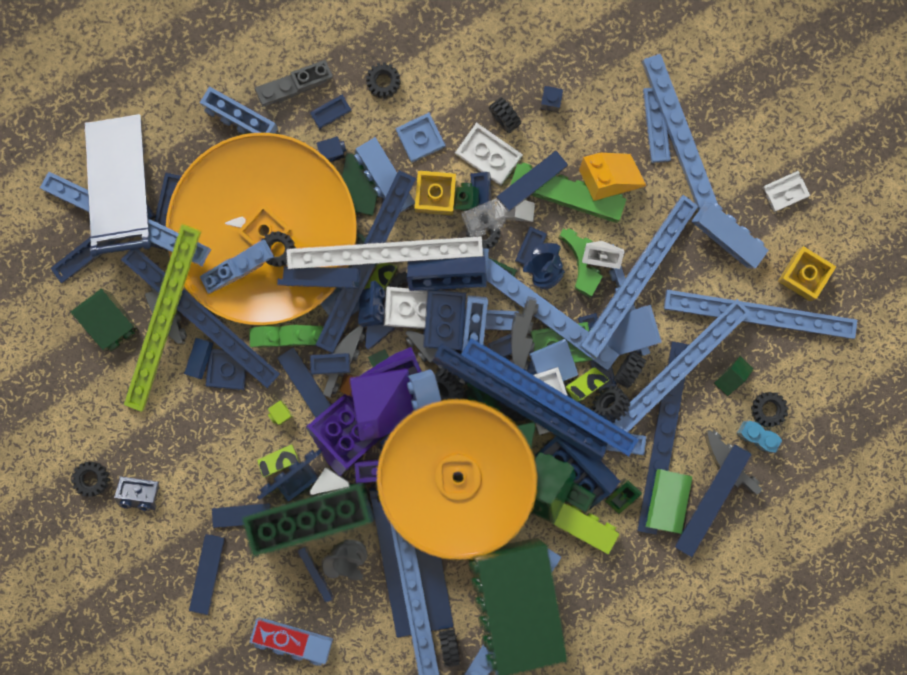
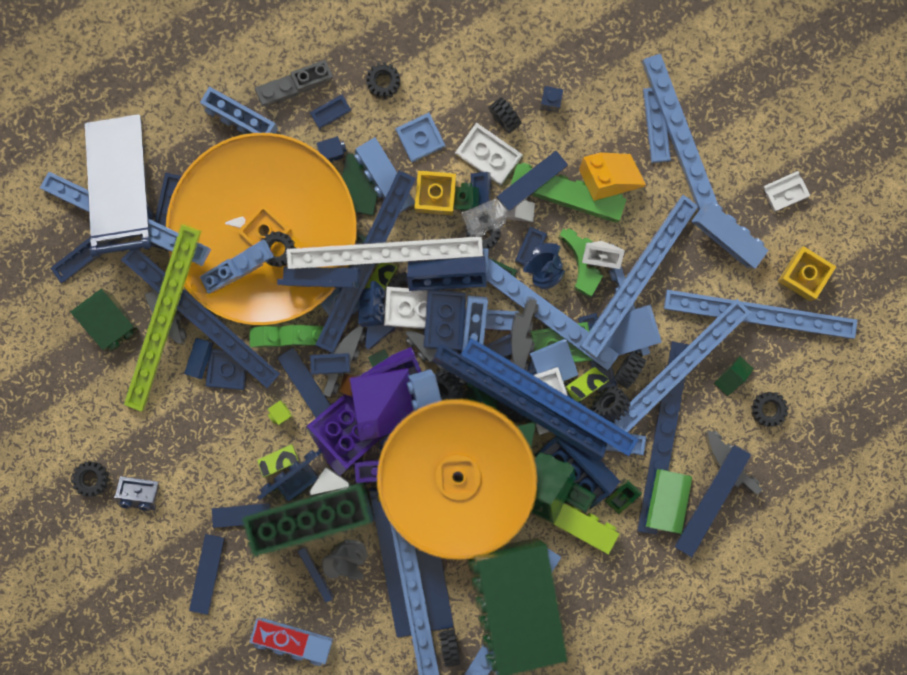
dark azure brick [737,421,782,452] -> none

